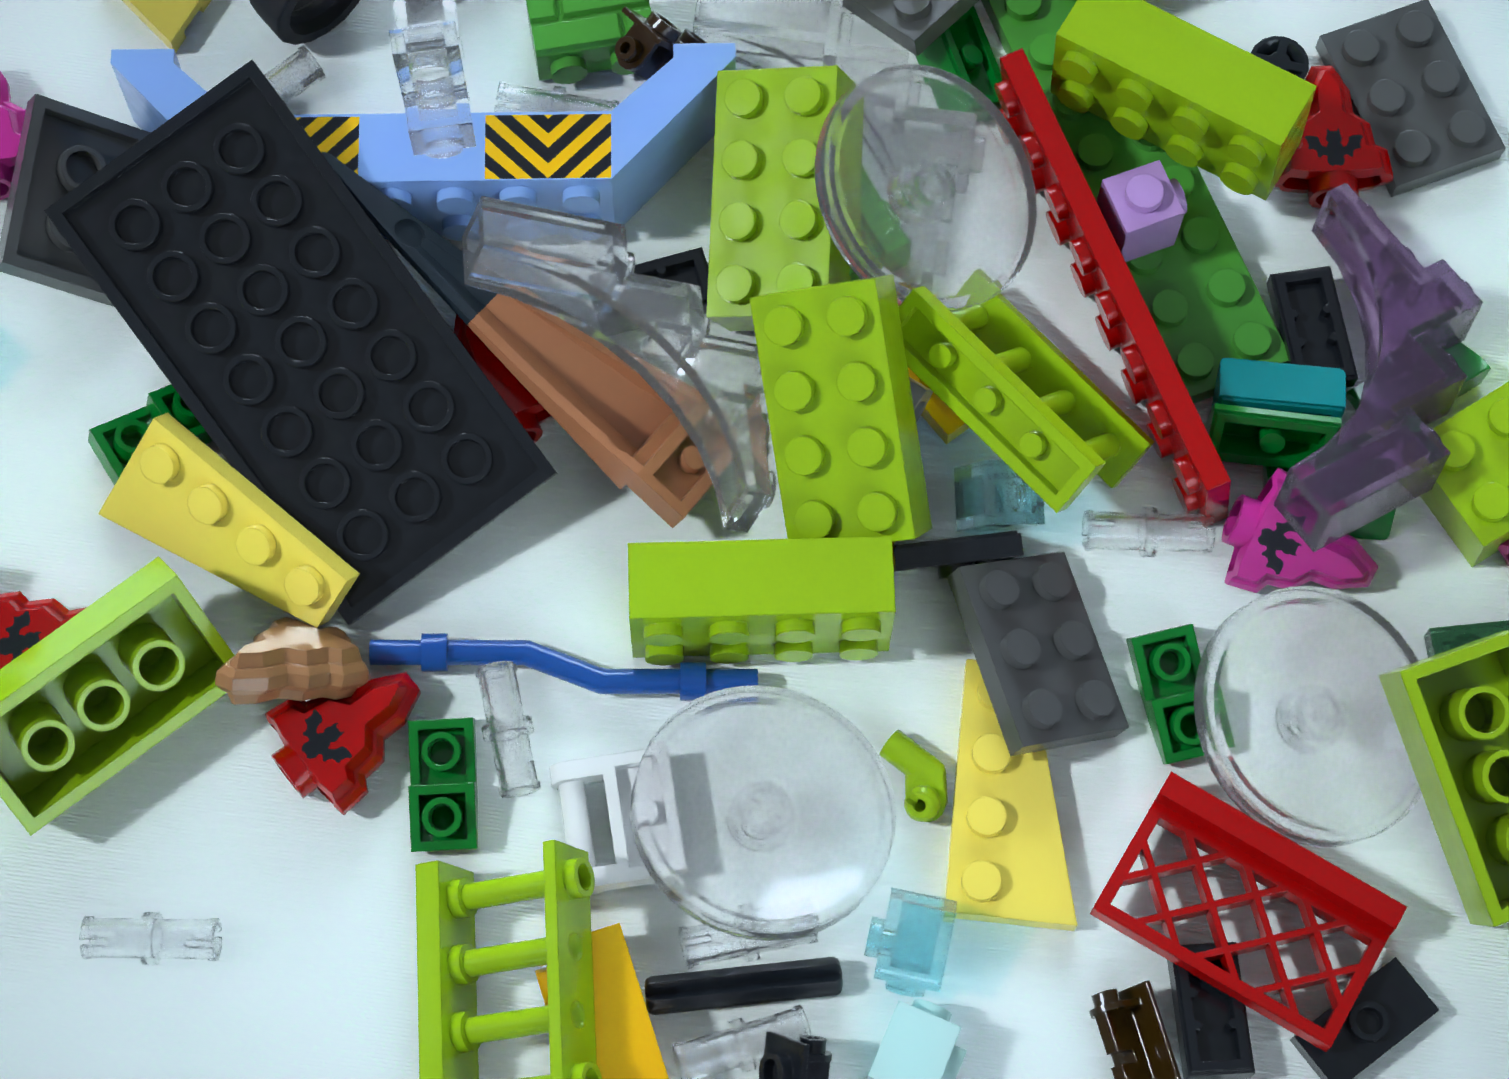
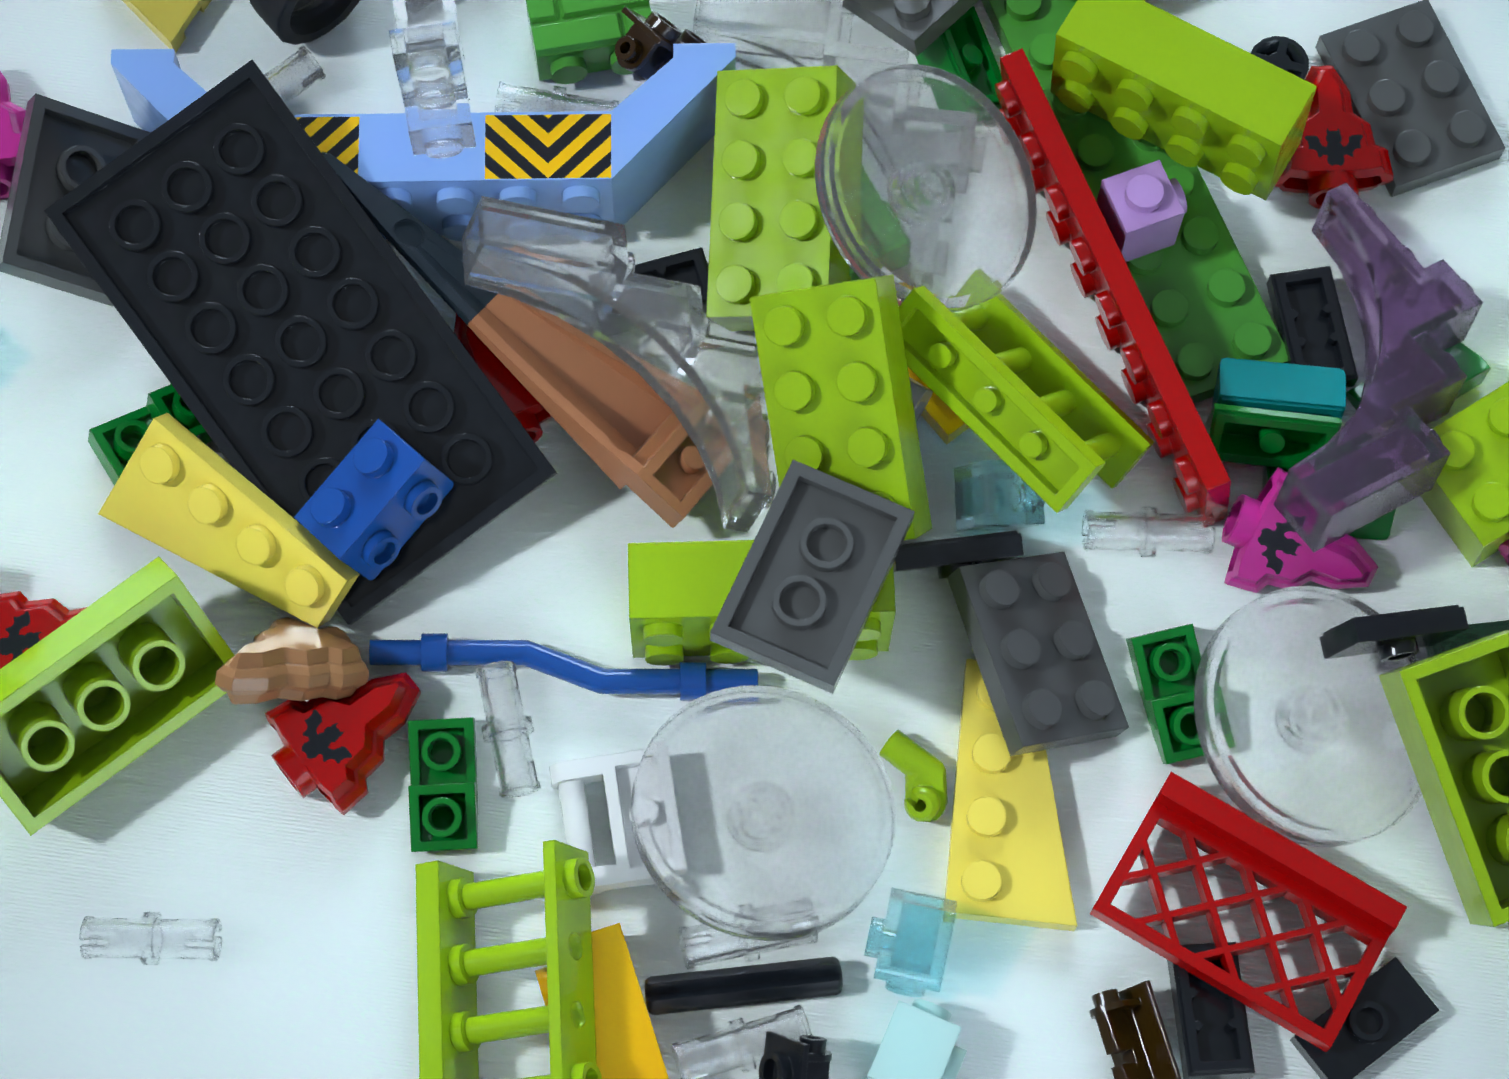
none -> blue bracket [294,418,454,581]
none -> dark grey plate [710,460,915,694]
none -> black plate [1319,605,1469,662]

